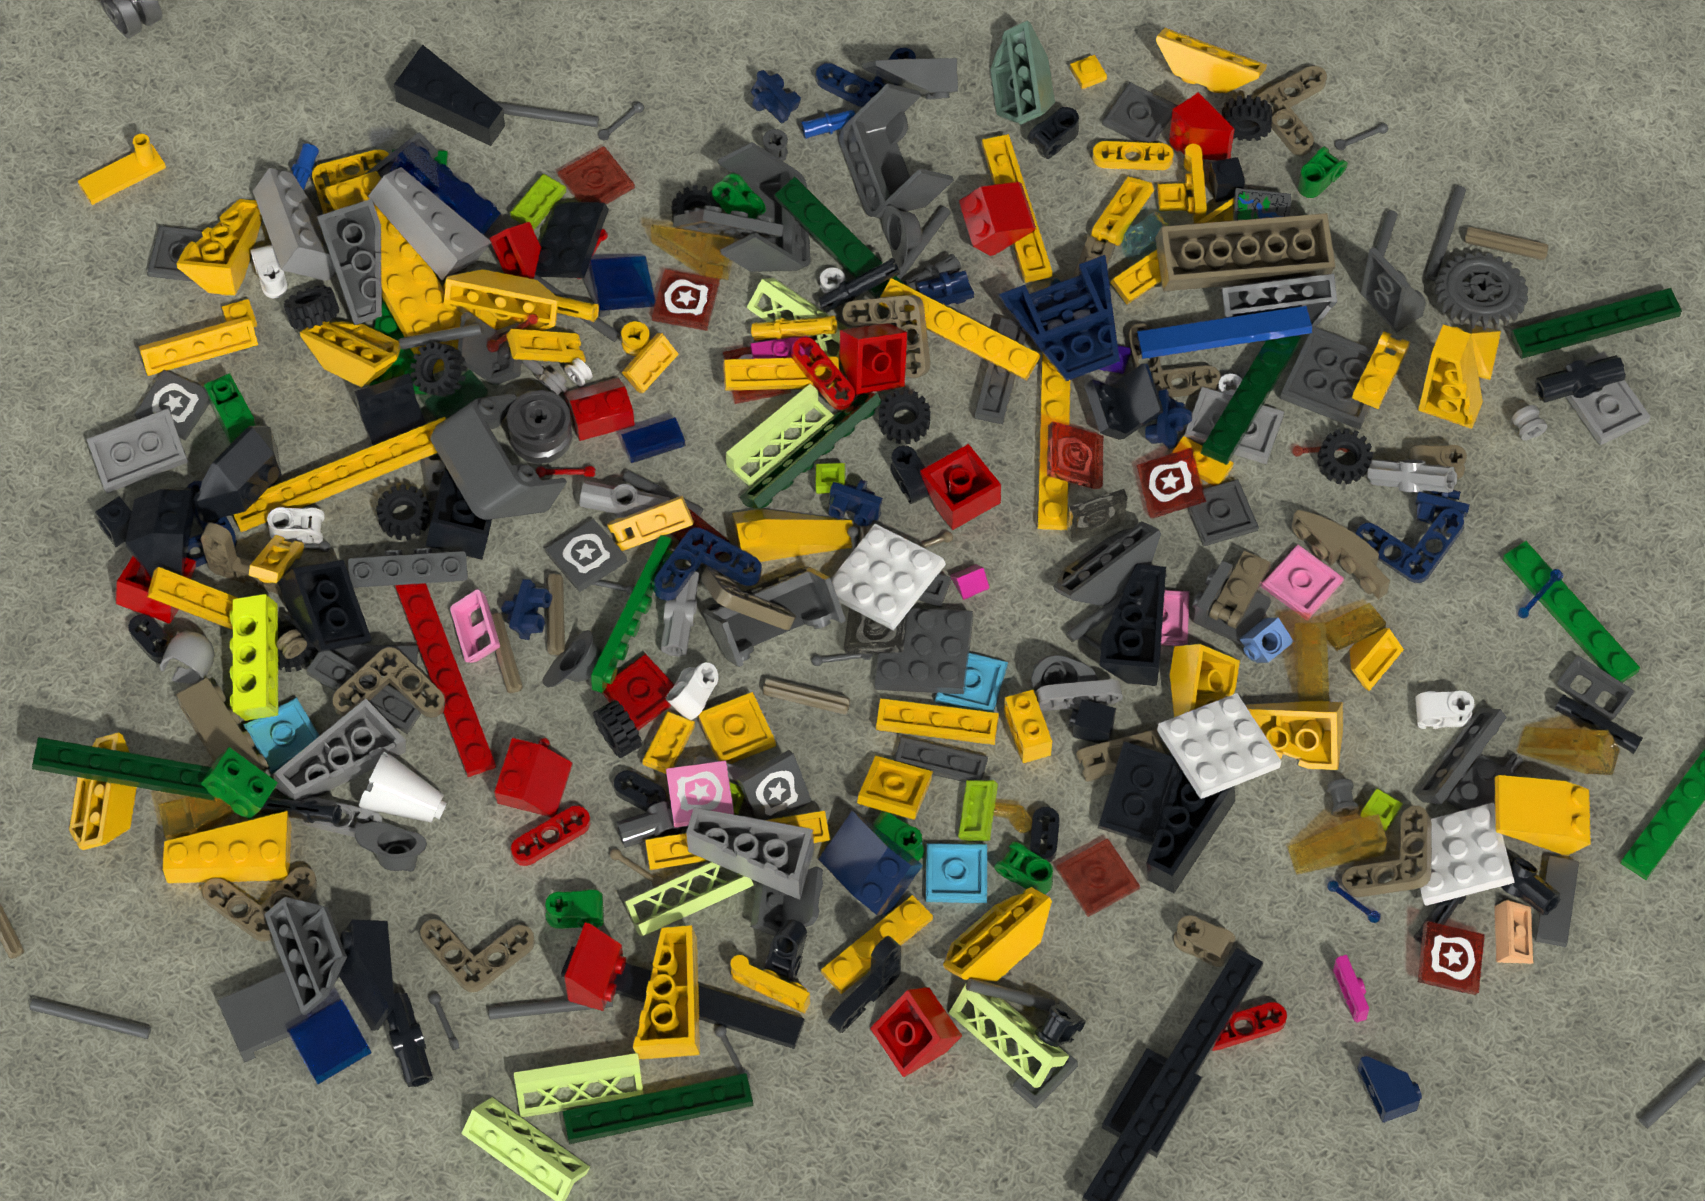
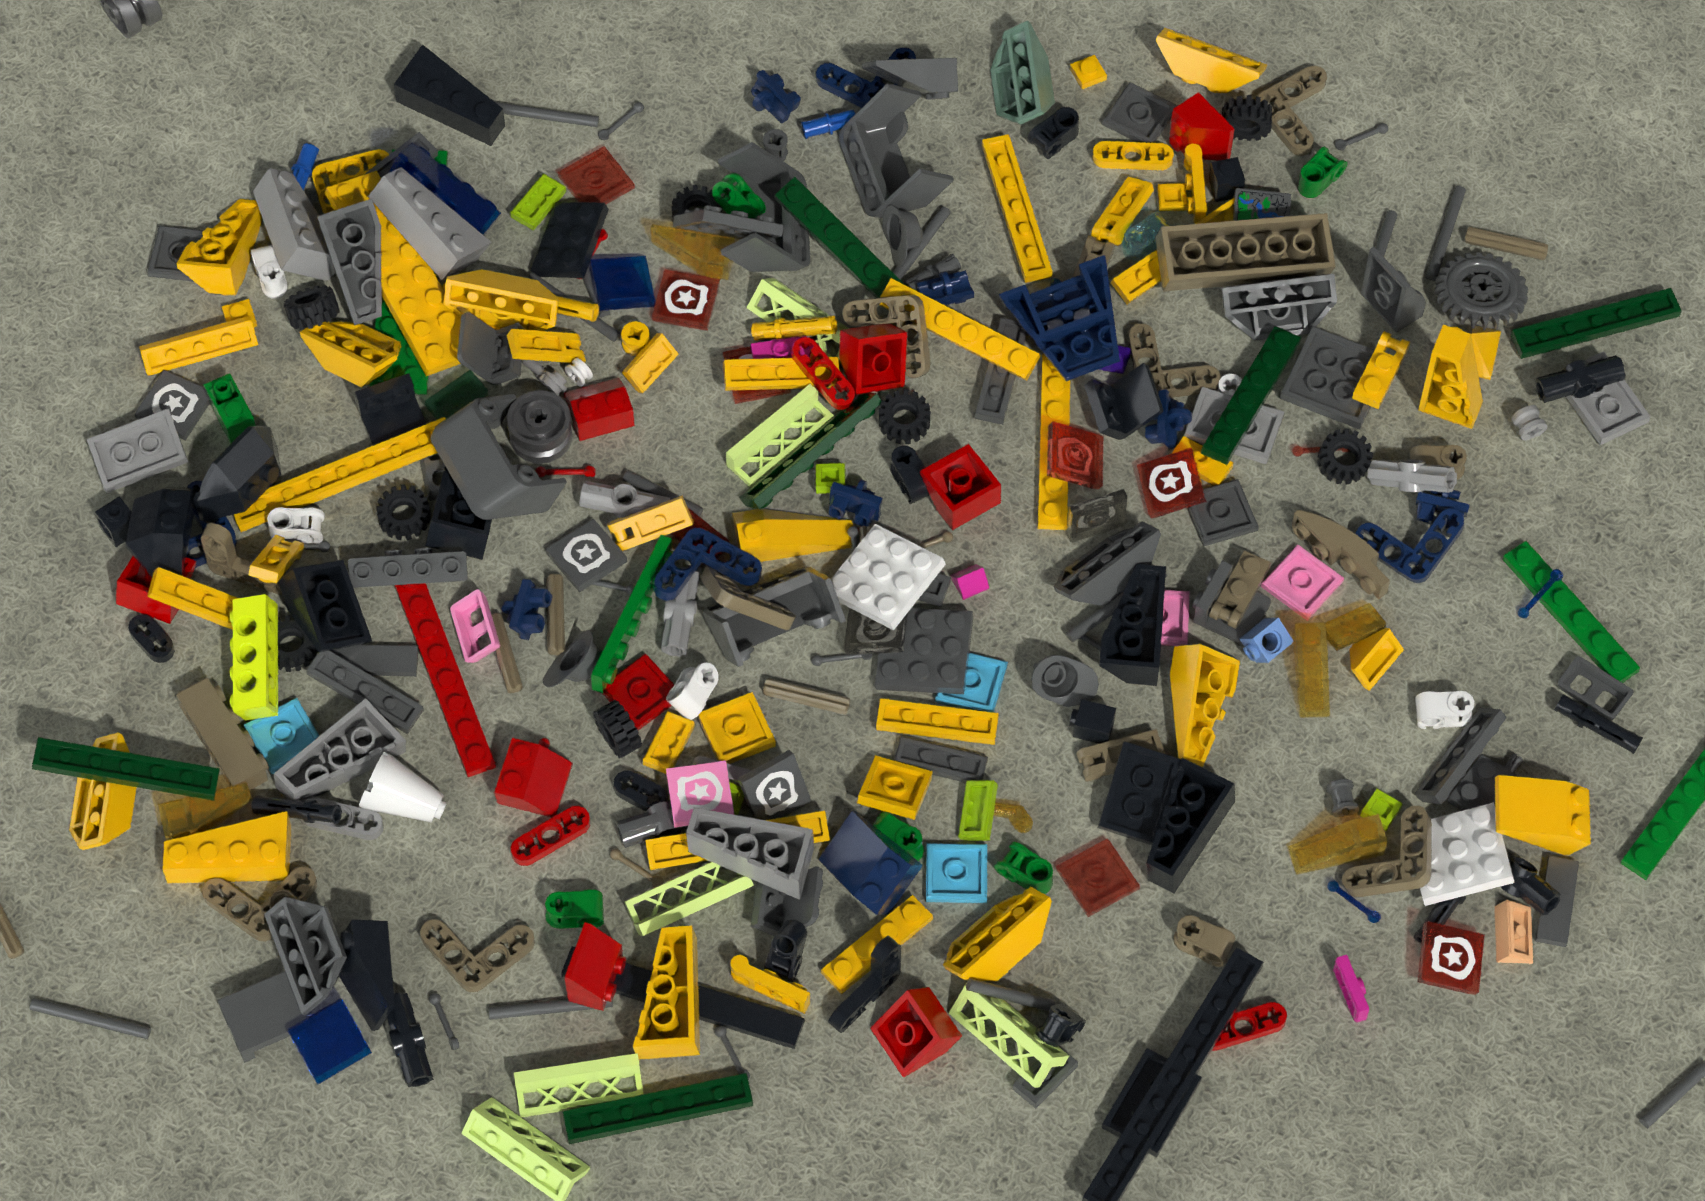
yellow piece [78,134,166,205] -> none
light grey helmet [160,631,215,684] -> none
green brick [200,747,278,819] -> none
dark tan bush [276,630,307,659] -> none
dark tan beam [332,647,445,718] -> none
dark grey piece [355,822,427,872] -> none
dark grey bar [399,323,484,350] -> none
black tyre [411,342,467,397] -> none
clear red hinge [487,314,538,352] -> none
red slope [490,222,541,279] -> none
clear blue plate [621,417,686,463] -> none
black pin [818,258,901,313] -> none
white bush [820,268,845,293] -> none
red slope [959,182,1036,256] -> none
yellow brick [1004,690,1052,763] -> none
black beam [1029,807,1060,862] -> none
light grey beam [1035,679,1123,711] -> none
blue tile [1137,306,1312,359] -> none
white plate [1157,693,1281,799] -> none
yellow wedge [1245,701,1343,770] -> none
dark blue slope [1357,1056,1422,1123] -> none
clear yellow slope [1518,727,1620,775] -> none

